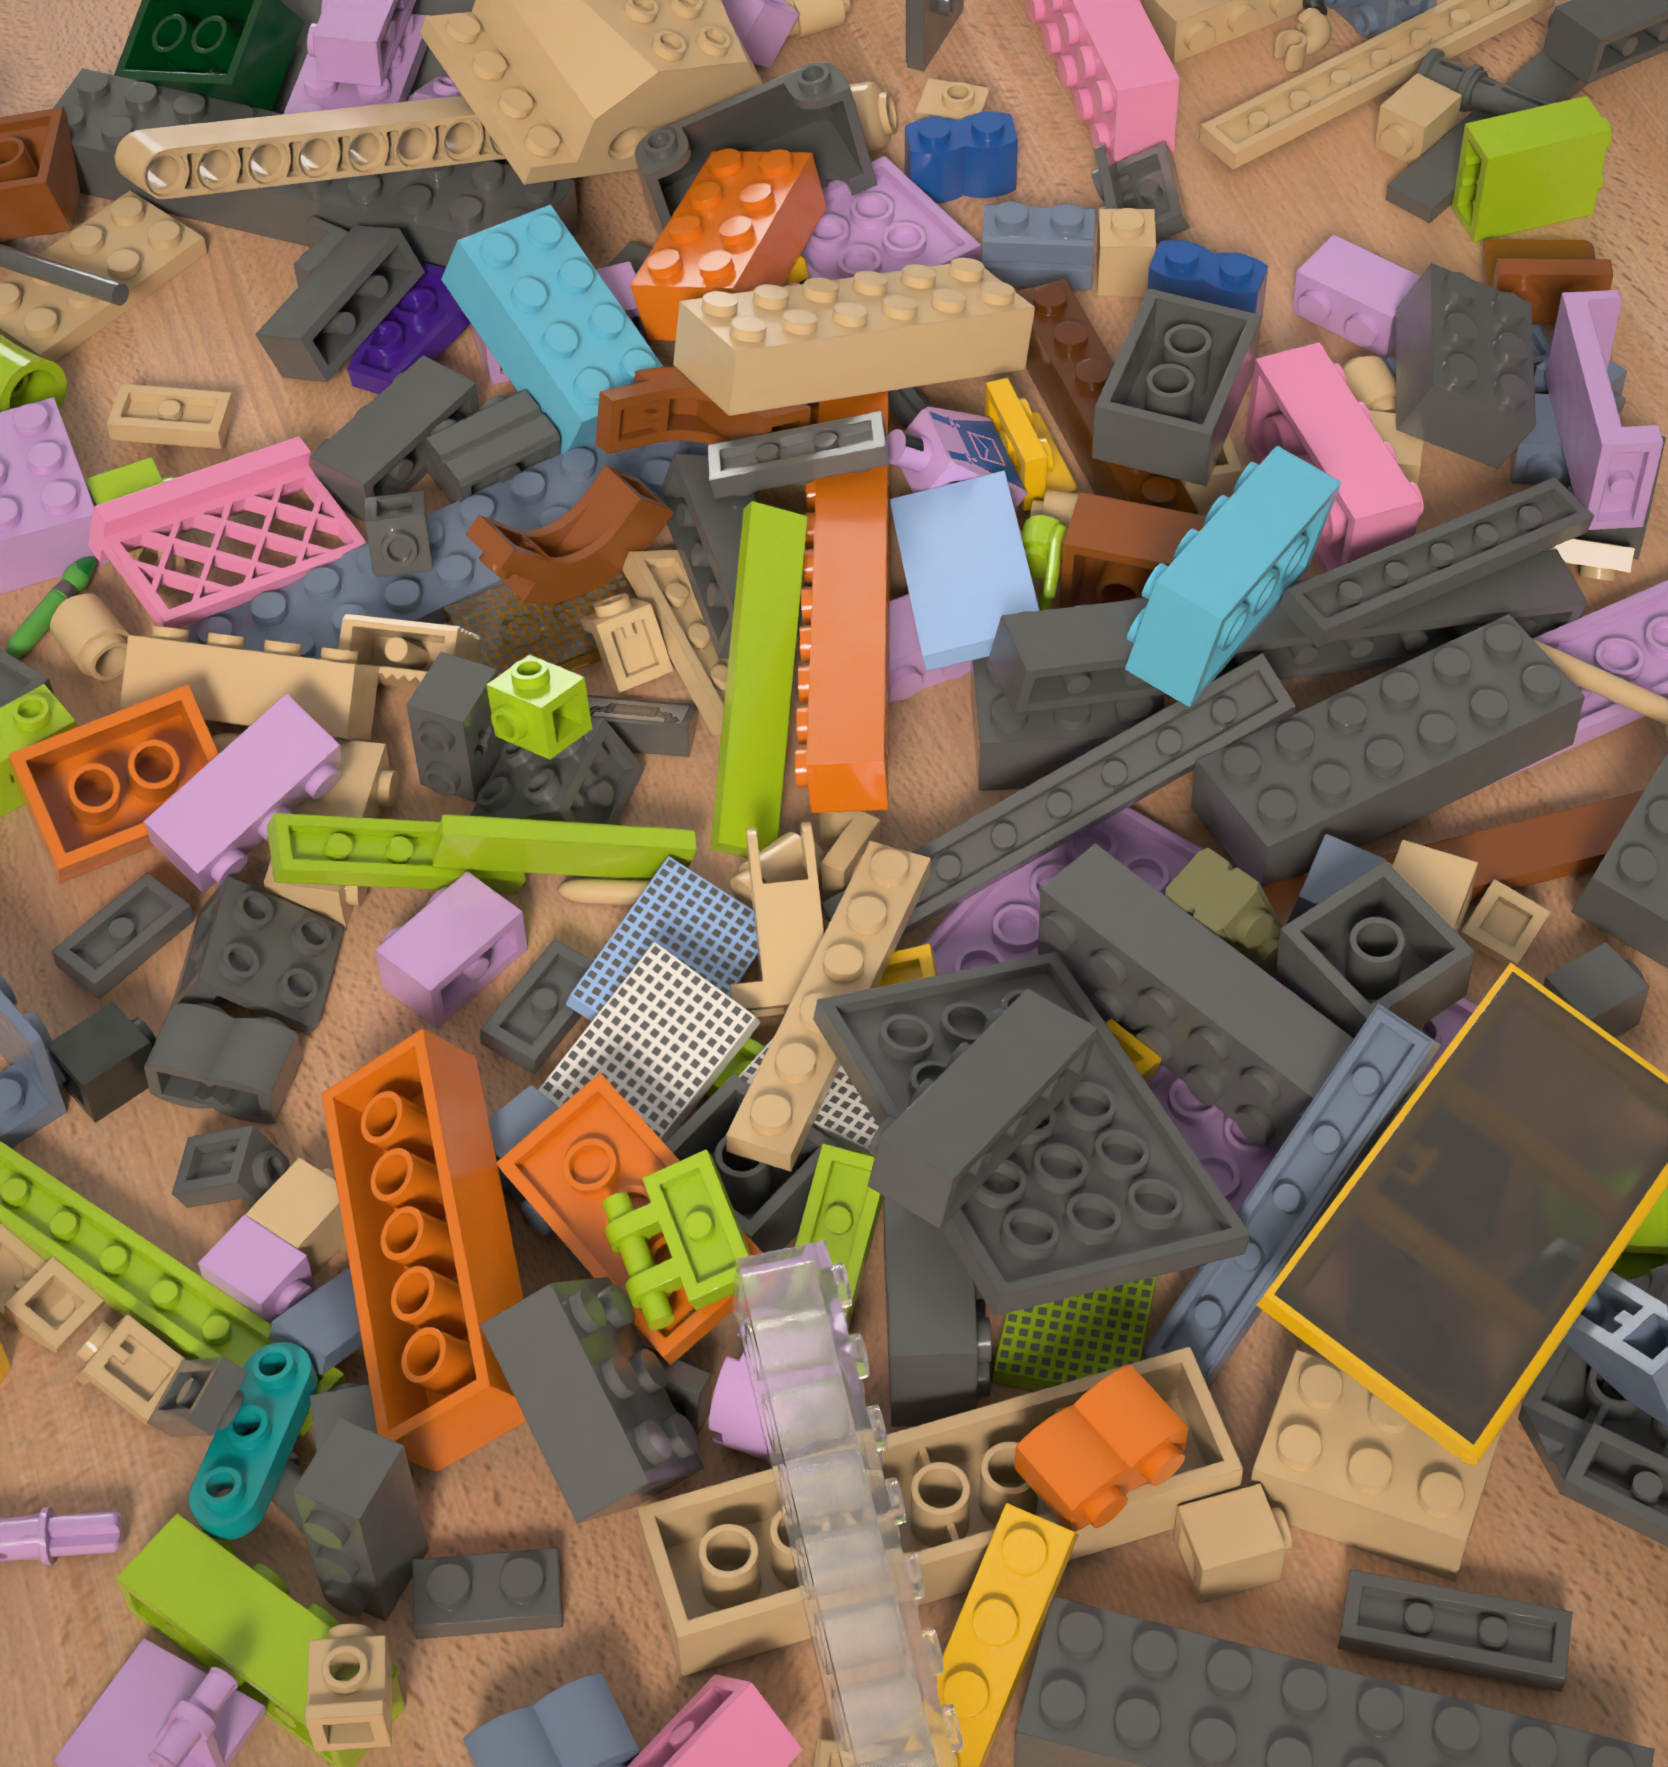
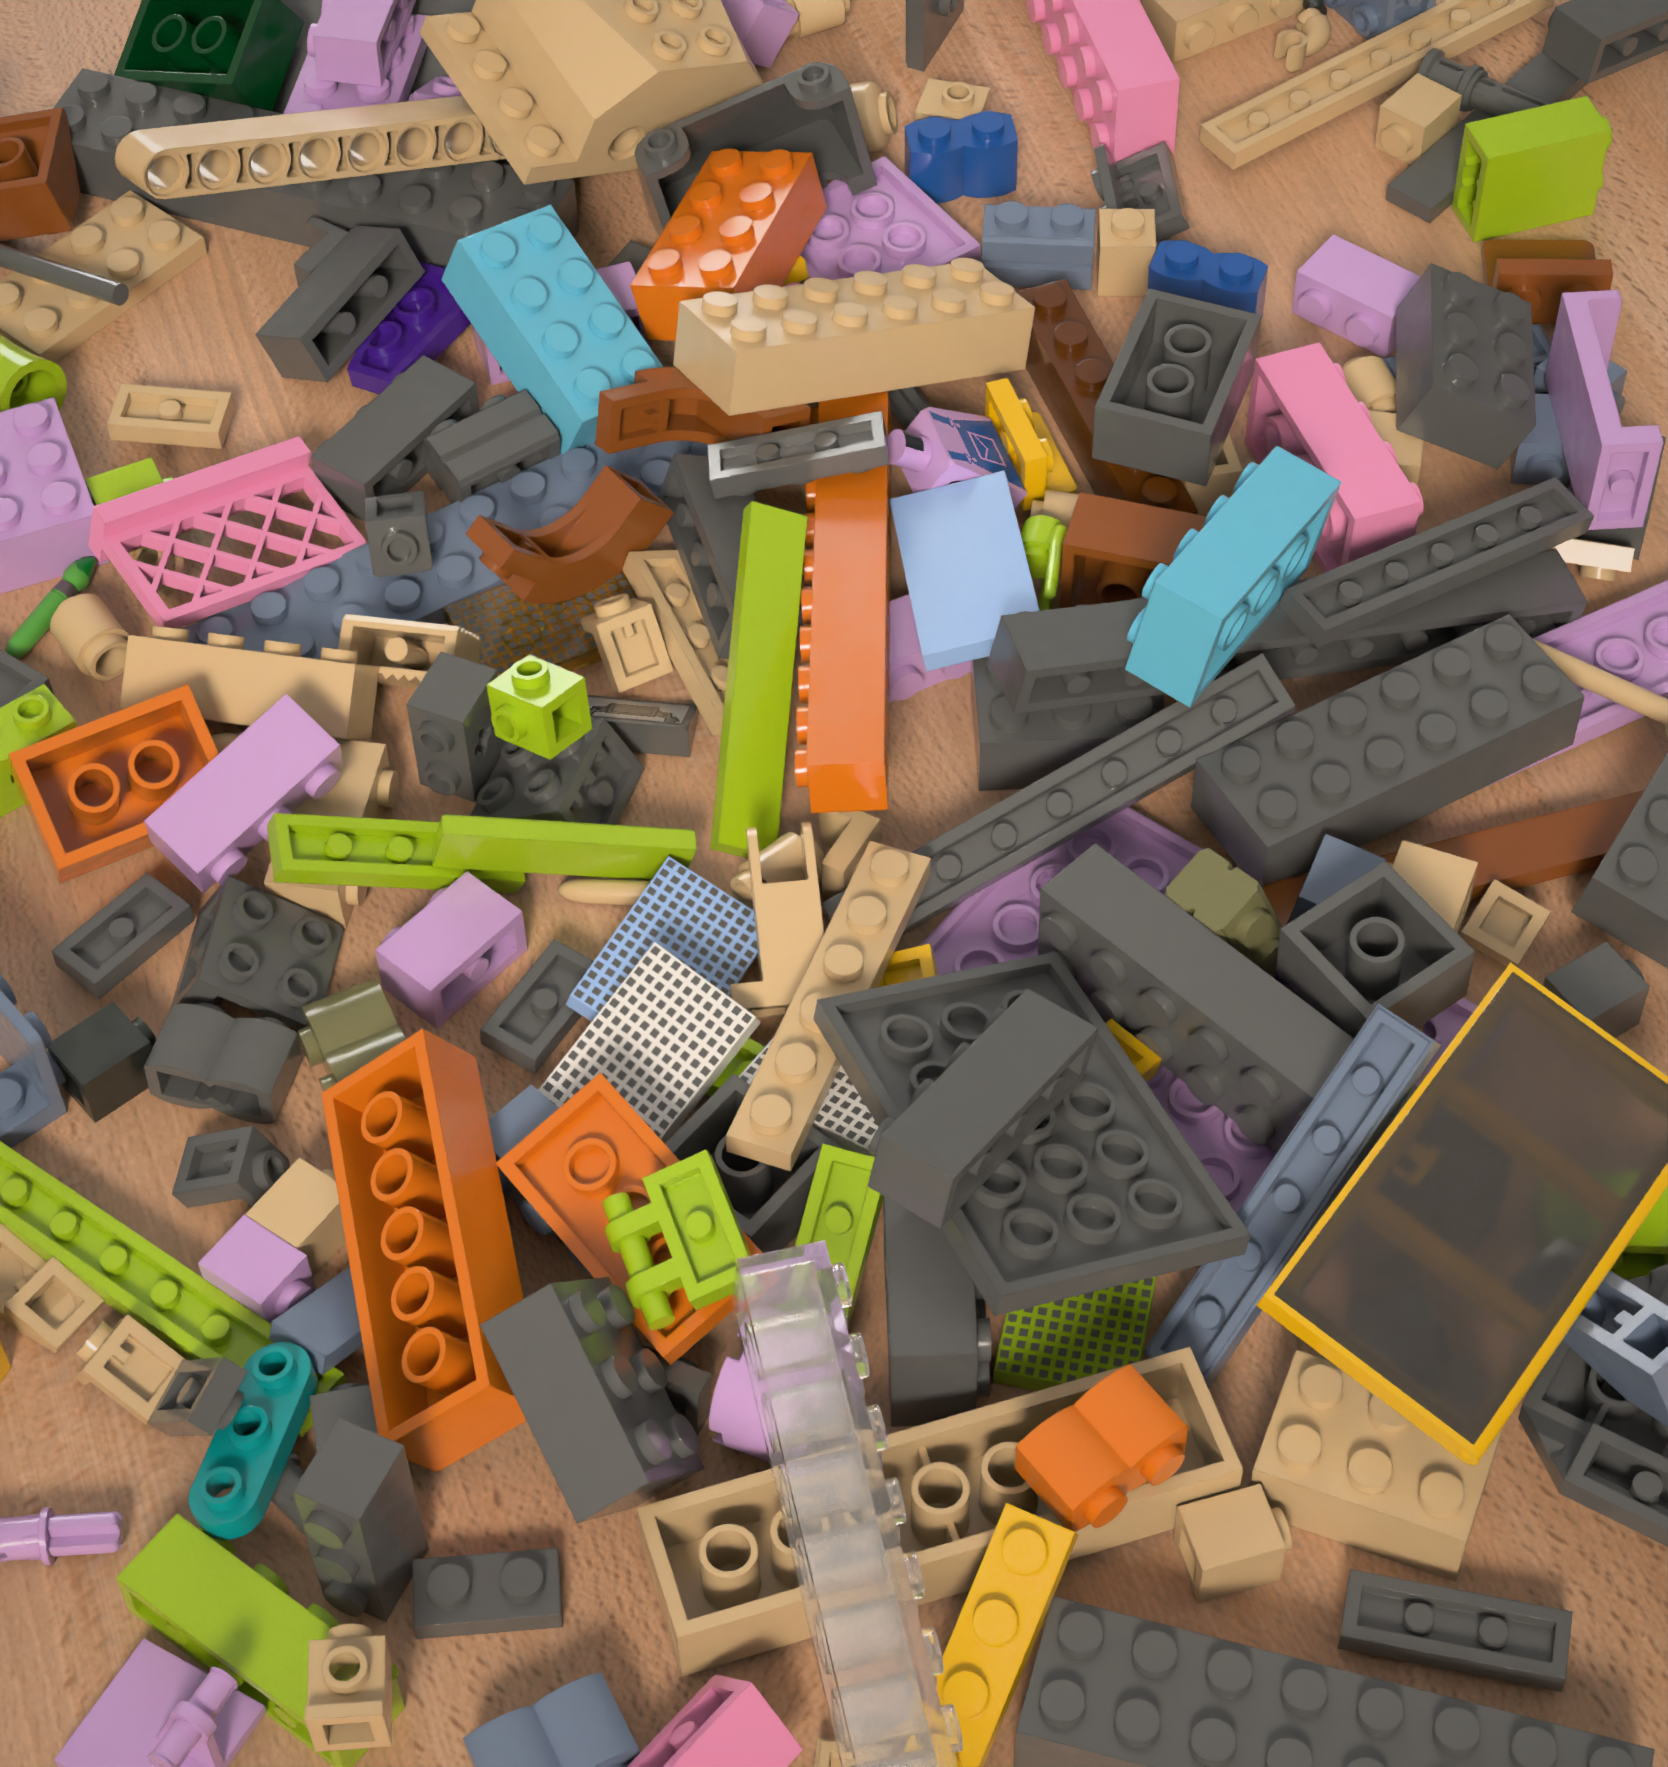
none -> olive brick [297,978,406,1092]

